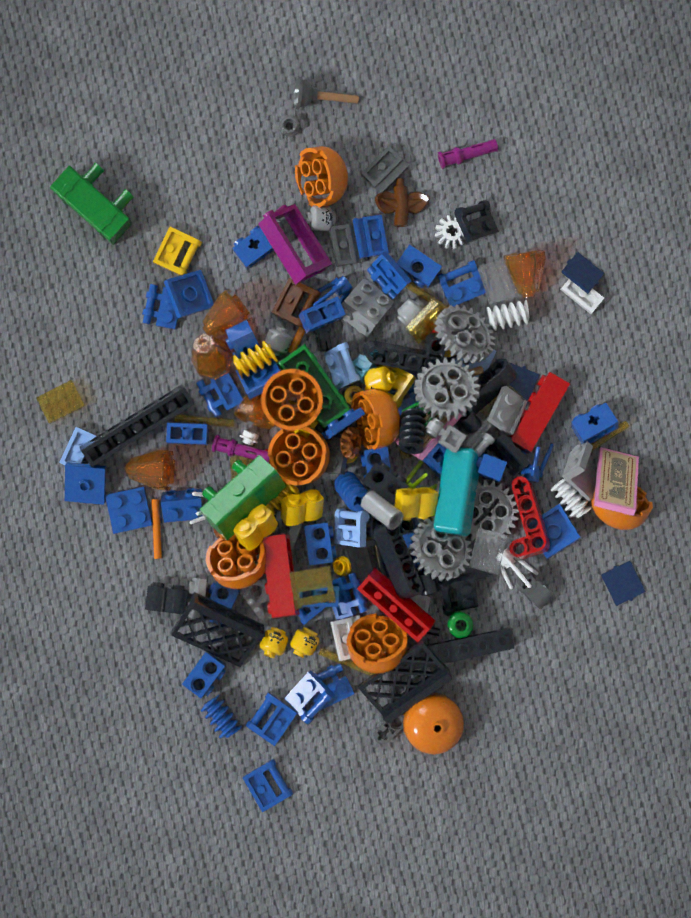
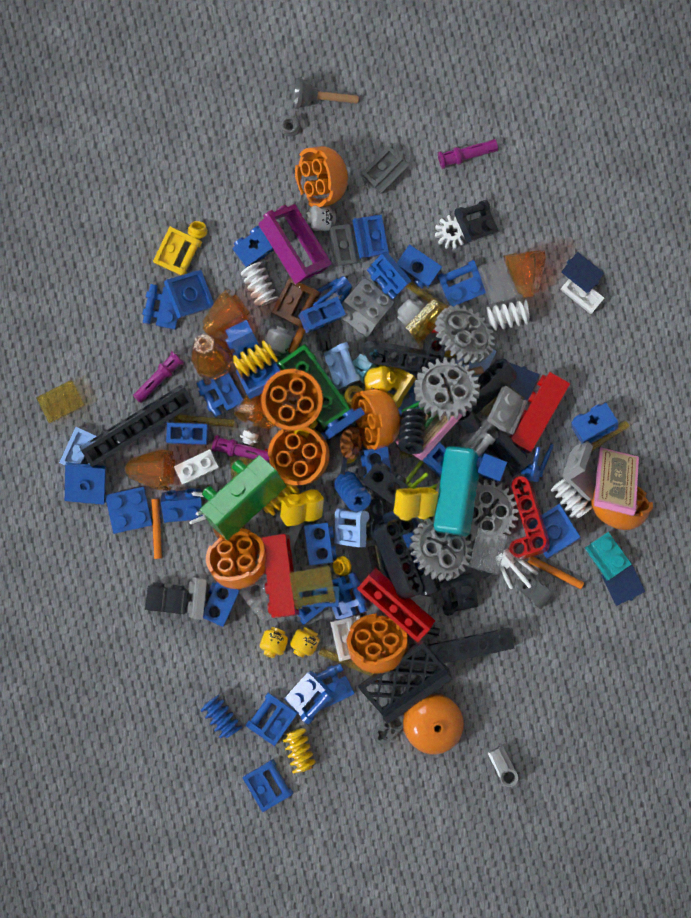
green piece [50,163,134,245] -> none
black fence [171,592,265,667] -> none
blue brick [182,652,226,698] -> none
yellow brick [233,504,278,551] -> none
light grey pin [361,491,403,529] -> none
reddish brown plant [375,178,430,227] -> none
light grey plate [426,418,466,453] -> none
green head [447,611,474,638] -> none
none -> magenta pin [133,351,184,403]
none -> white brick [174,450,220,485]
none -> yellow plate [188,221,208,239]
none -> white piece [241,262,279,306]
none -> yellow piece [283,728,315,773]
none -> light grey piece [488,746,518,787]
none -> orange piece [528,556,584,589]
none -> teal plate [584,532,631,581]

